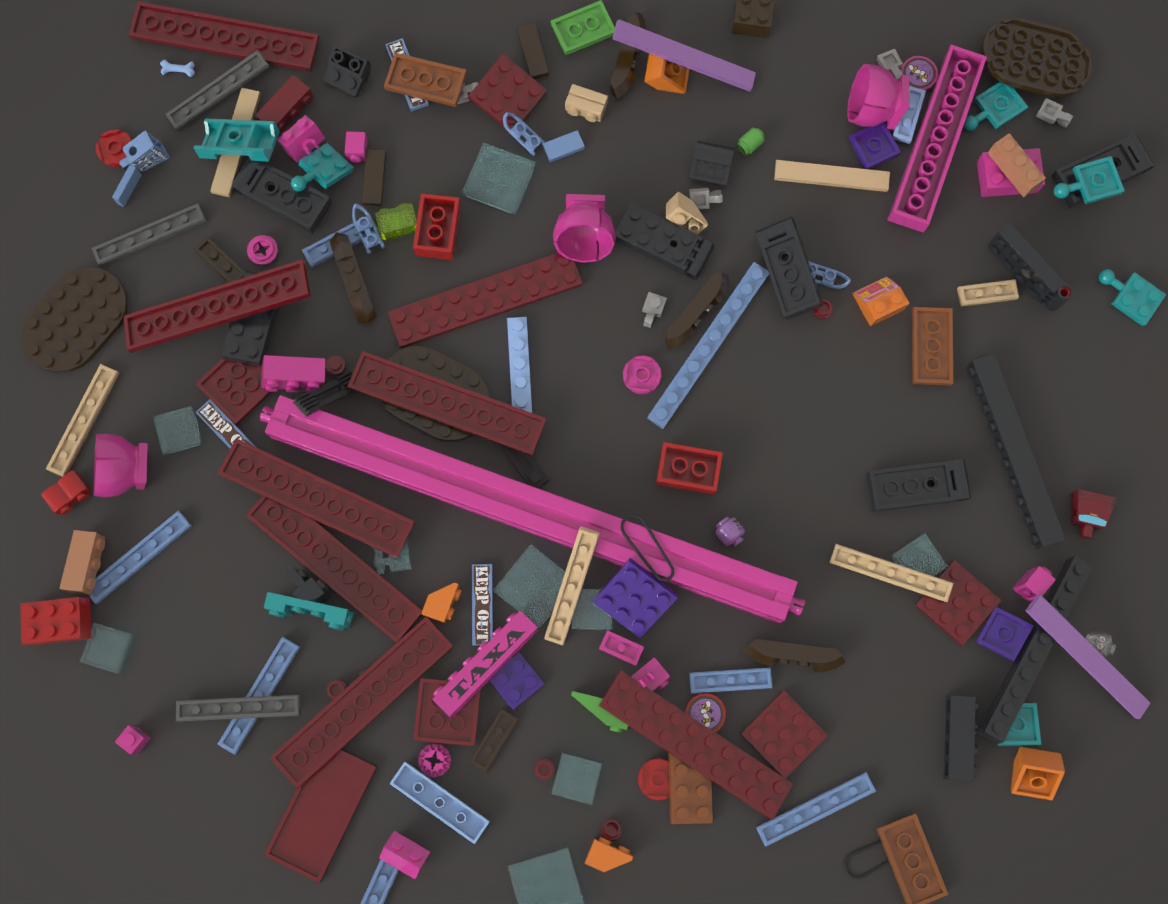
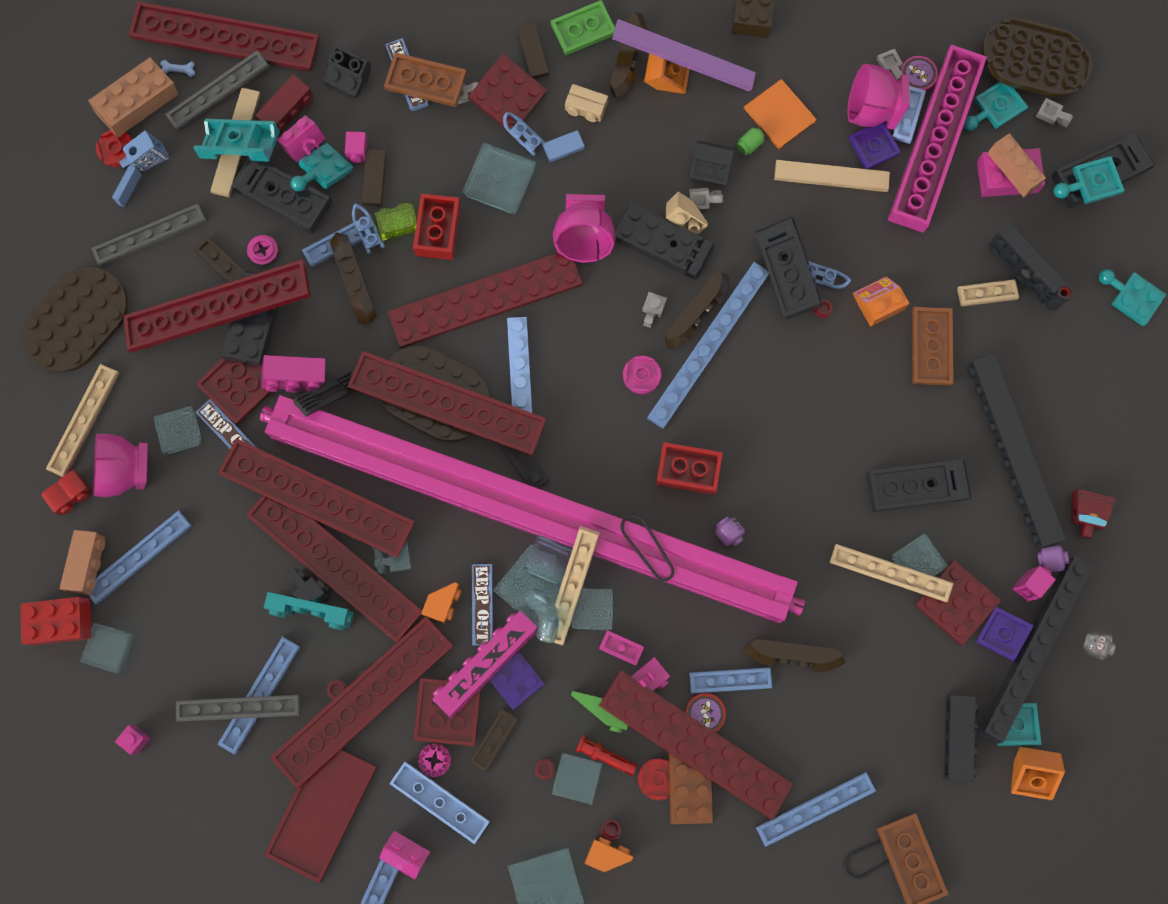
dark red plate [326,355,346,375] -> none
dark purple plate [592,558,678,638] -> none
dark red plate [740,690,828,779] -> none
medium lavender tile [1025,595,1150,719] -> none
none -> nougat brick [88,57,178,138]
none -> clear light blue tile [523,535,572,586]
none -> clear light blue cylinder [524,588,560,643]
none -> red pin [575,735,637,776]
none -> orange piece [744,79,817,149]
none -> medium lavender head [1038,545,1069,572]

